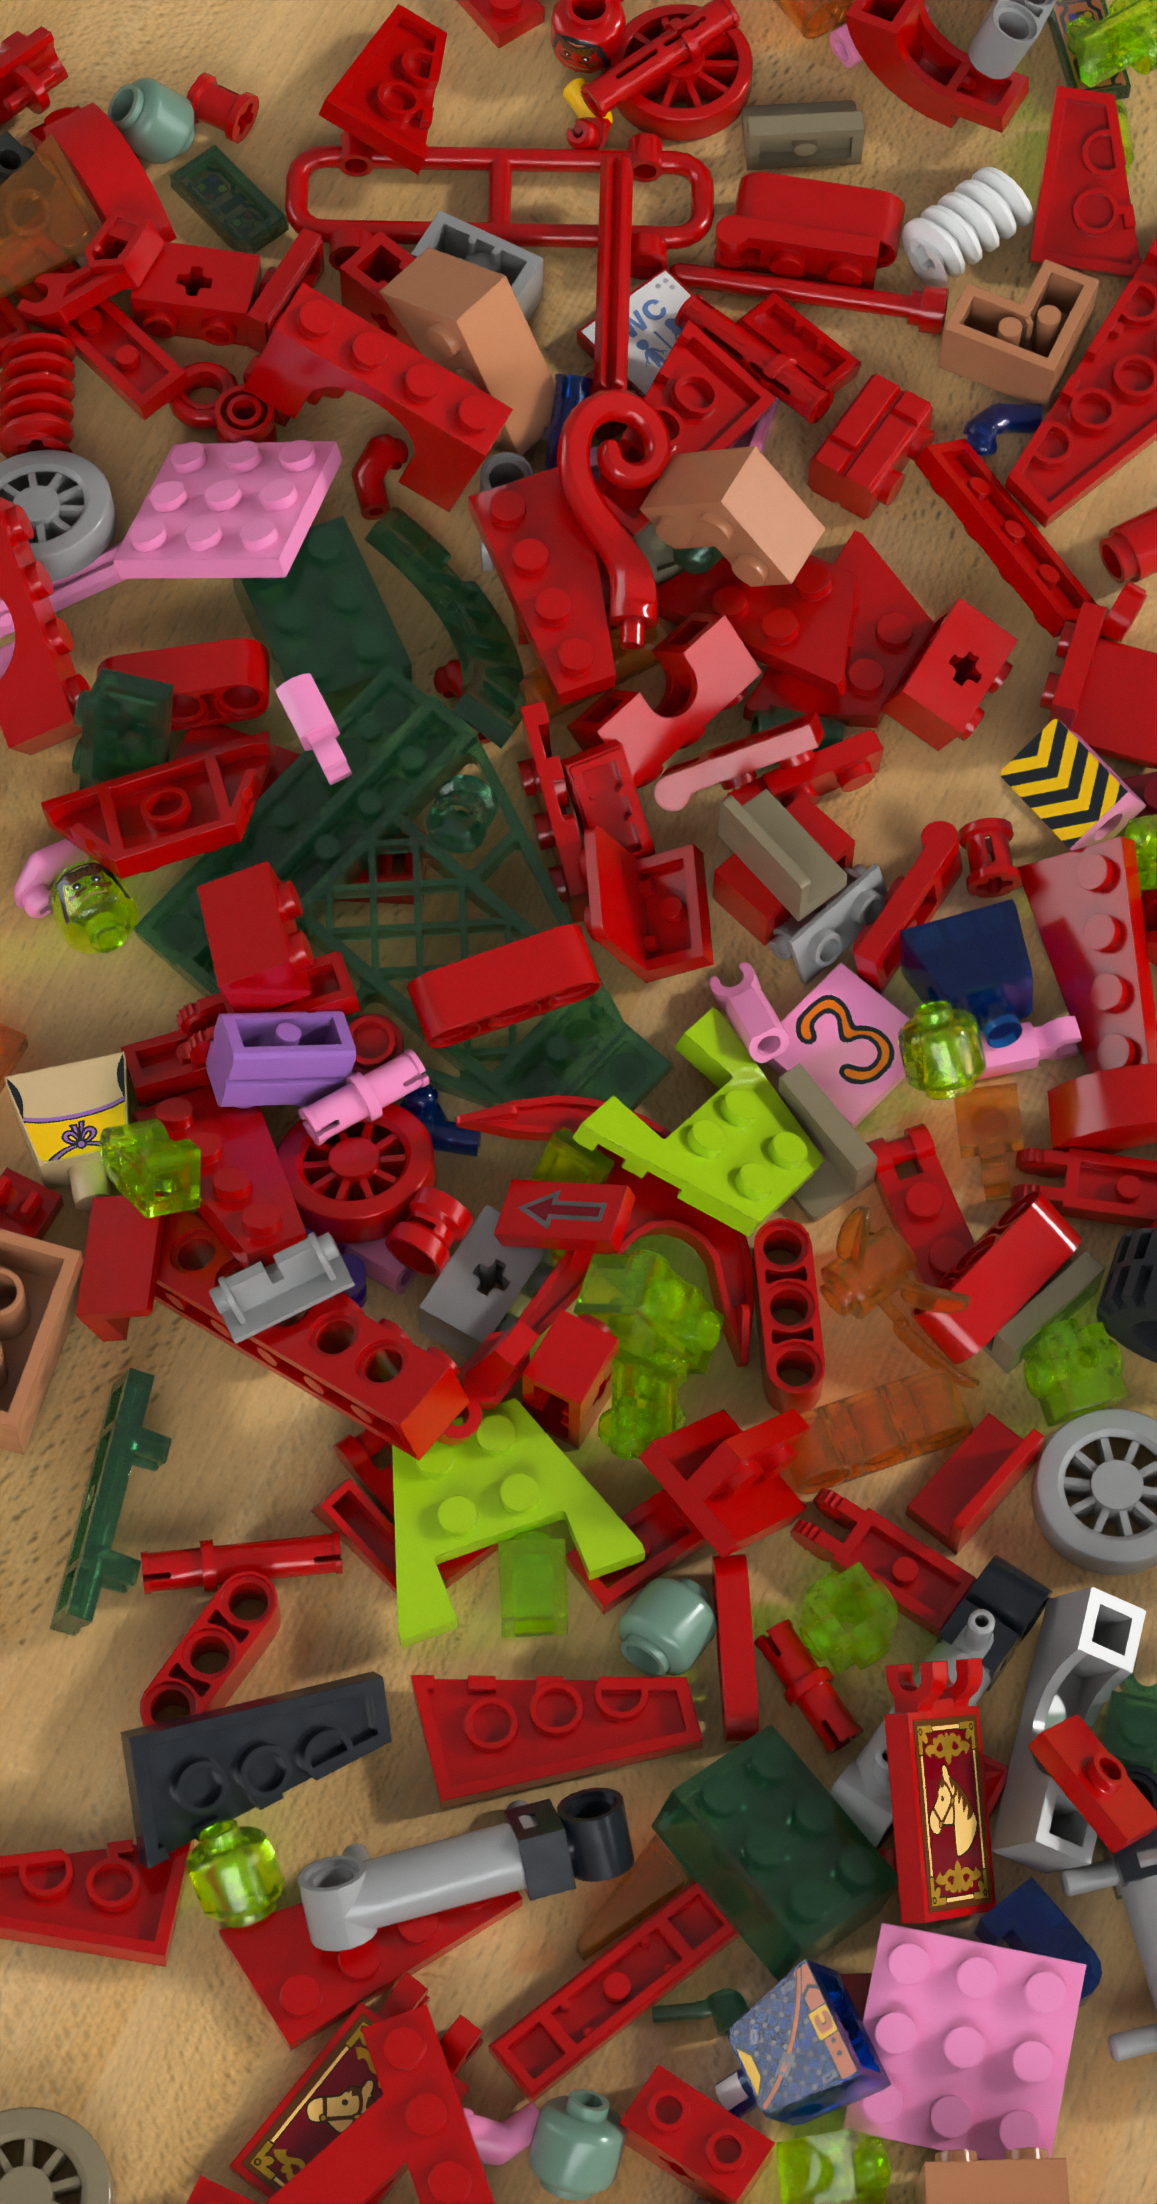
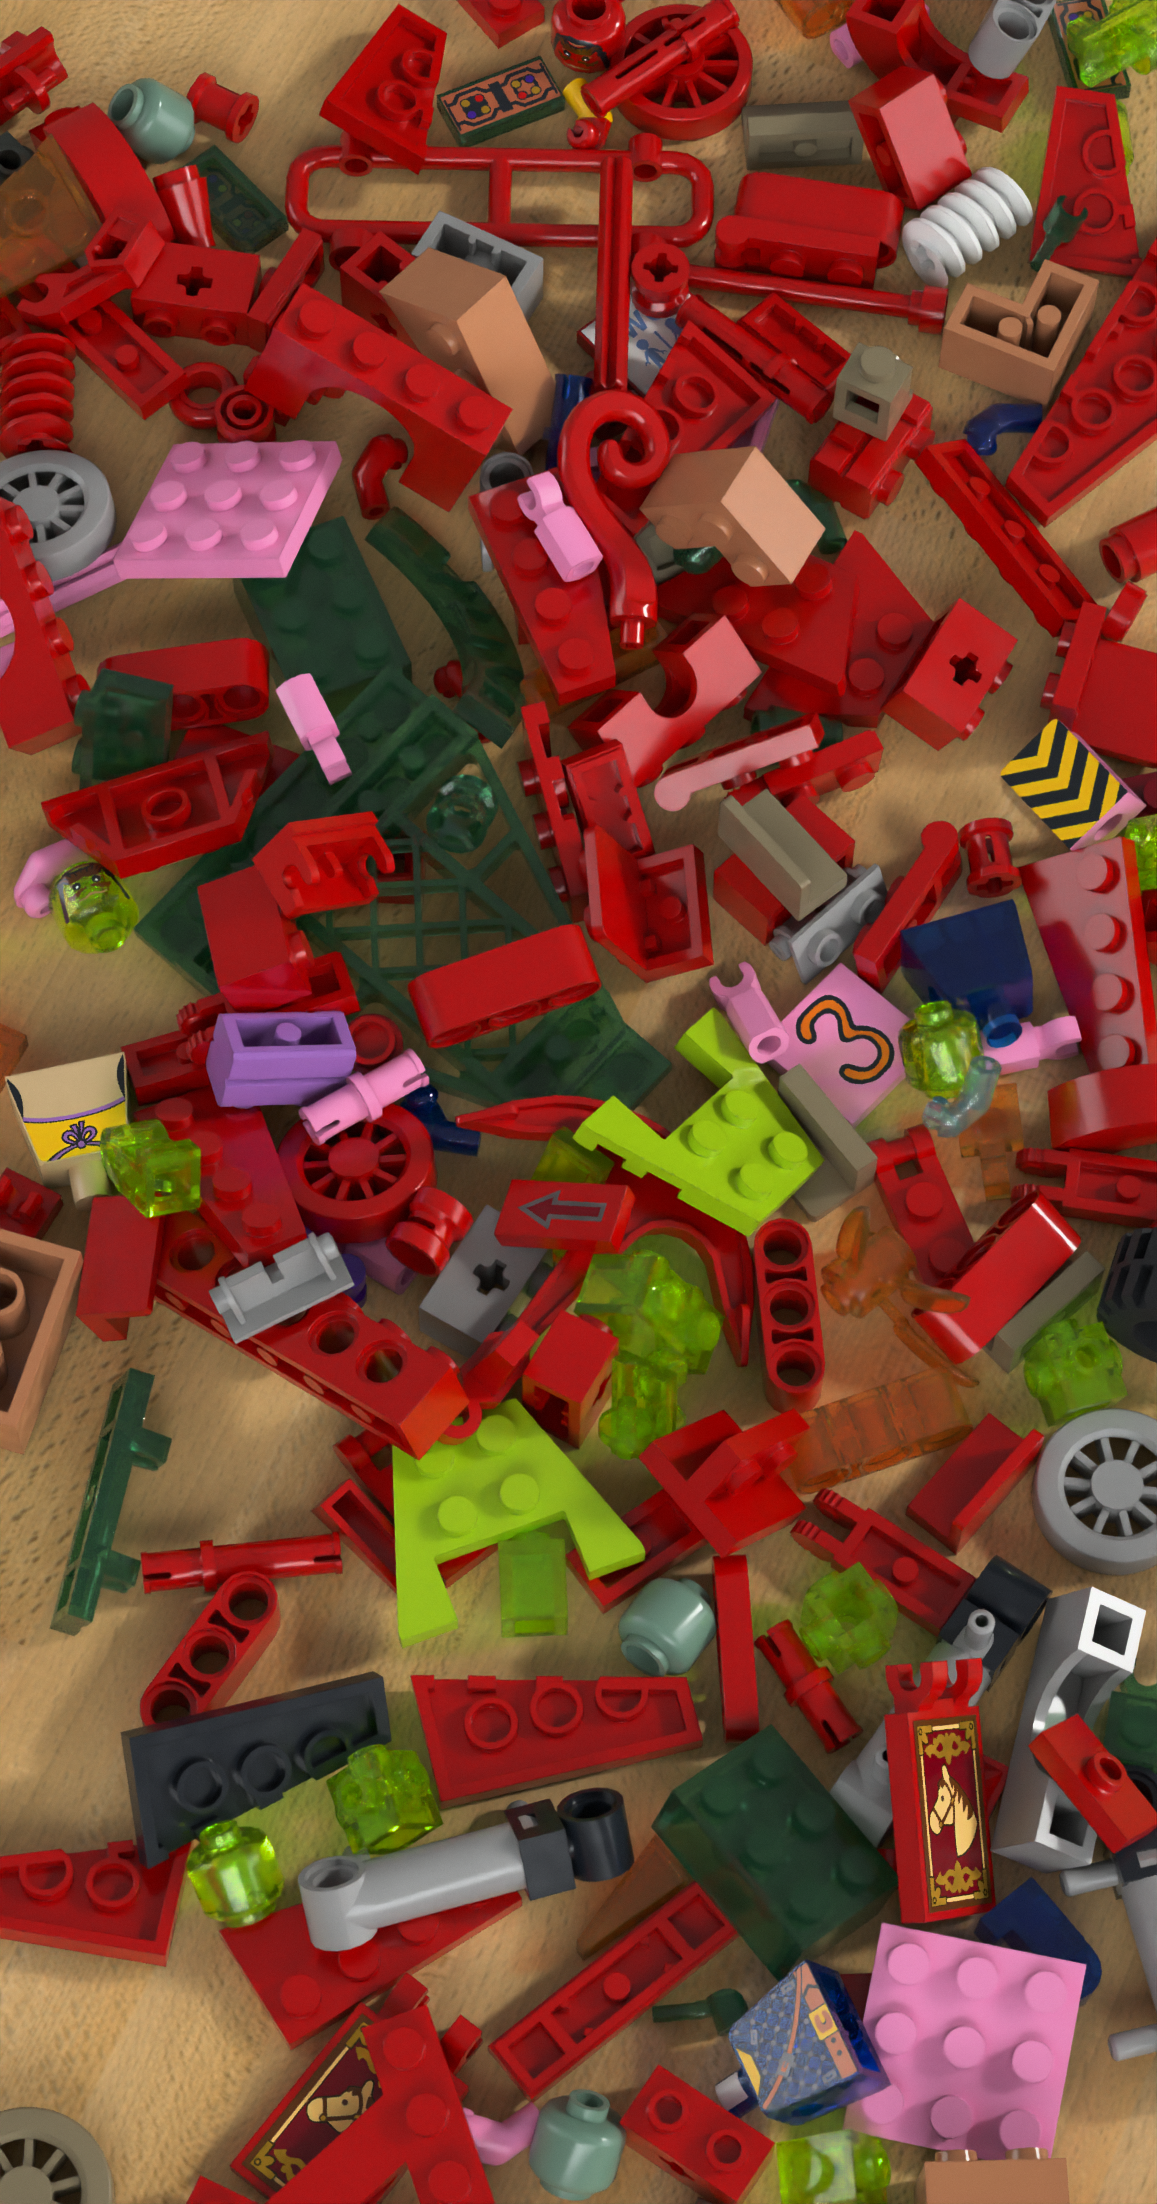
none -> red cone [152,164,216,248]
none -> red hinge [252,811,395,917]
none -> clear neon green brick [326,1744,444,1855]
none -> tile [436,56,565,147]
none -> bright pink bar [517,471,603,582]
none -> red wheel [630,243,690,318]
none -> clear green arm [785,479,848,554]
none -> dark tan brick [833,342,914,442]
none -> red brick [848,65,972,211]
none -> clear light blue arm [922,1055,1002,1138]
none -> hand [1030,195,1088,272]

